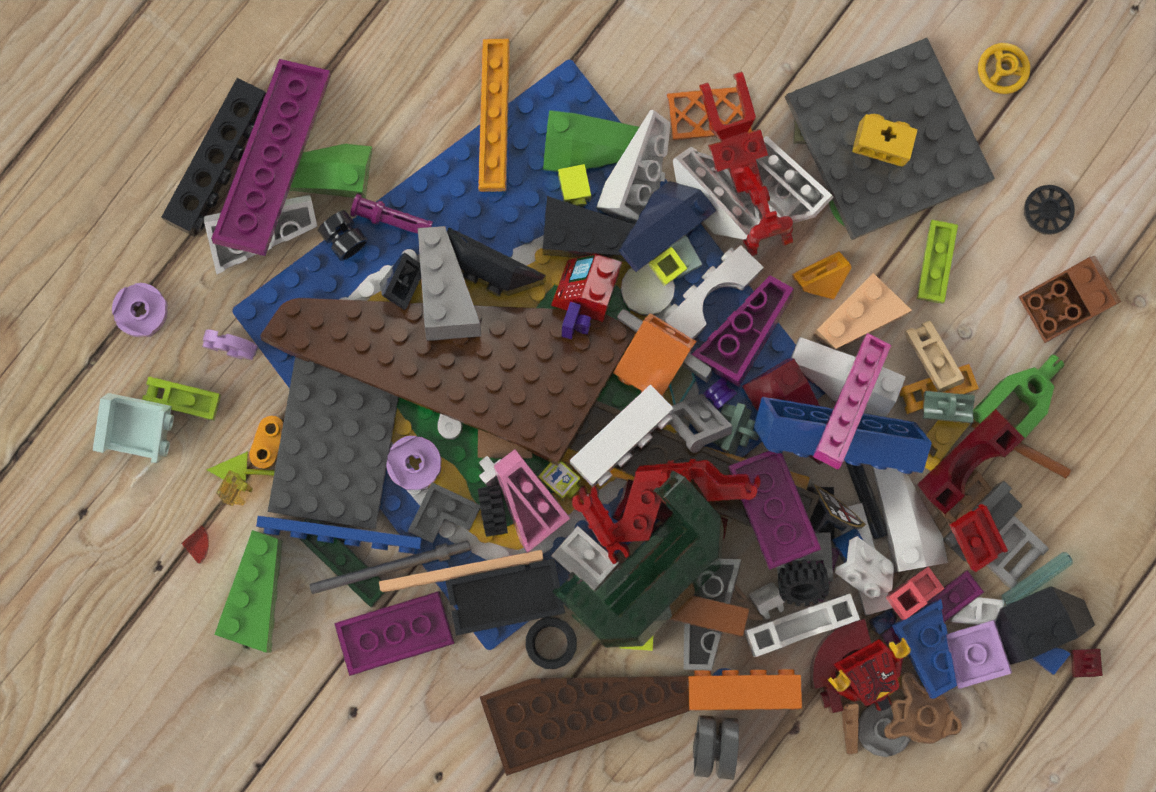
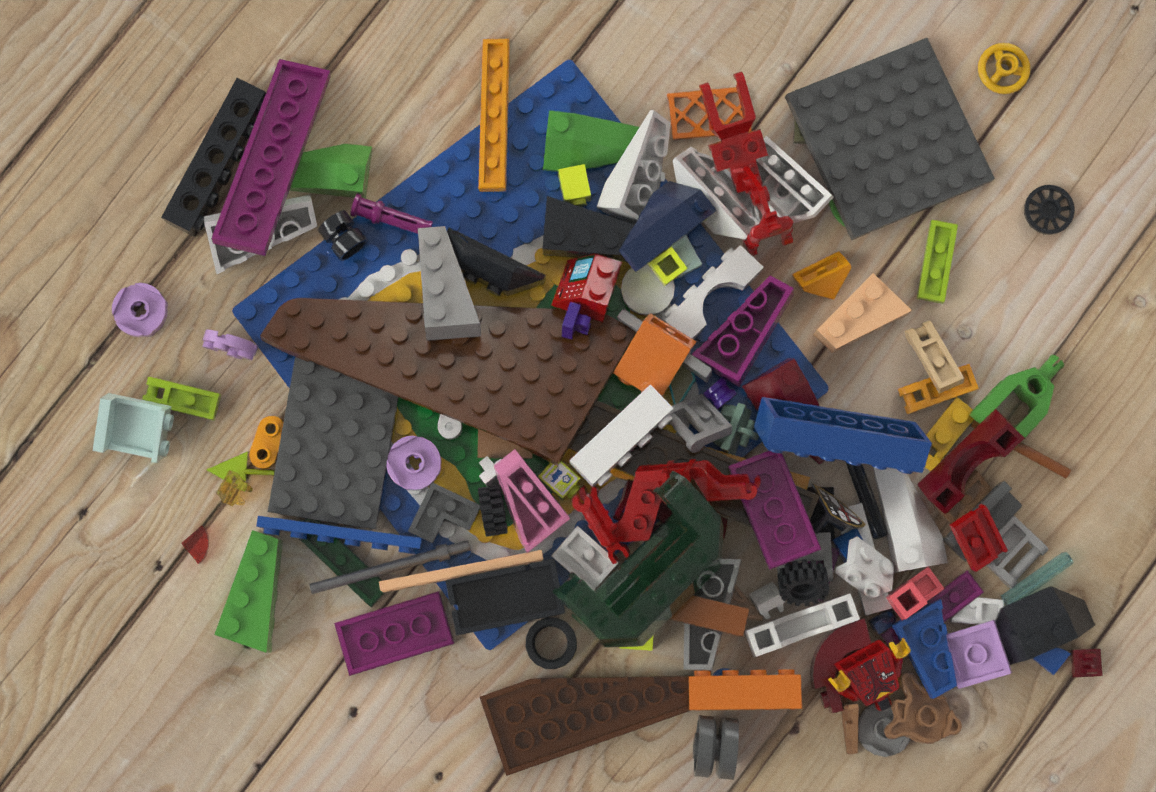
black slope [379,252,421,310] -> none
white wedge [791,337,905,417] -> none
dark pink tile [813,333,891,470] -> none
yellow brick [852,114,918,167] -> none
sand green hips [923,391,975,423] -> none
dark orange slope [1018,256,1121,343] -> none

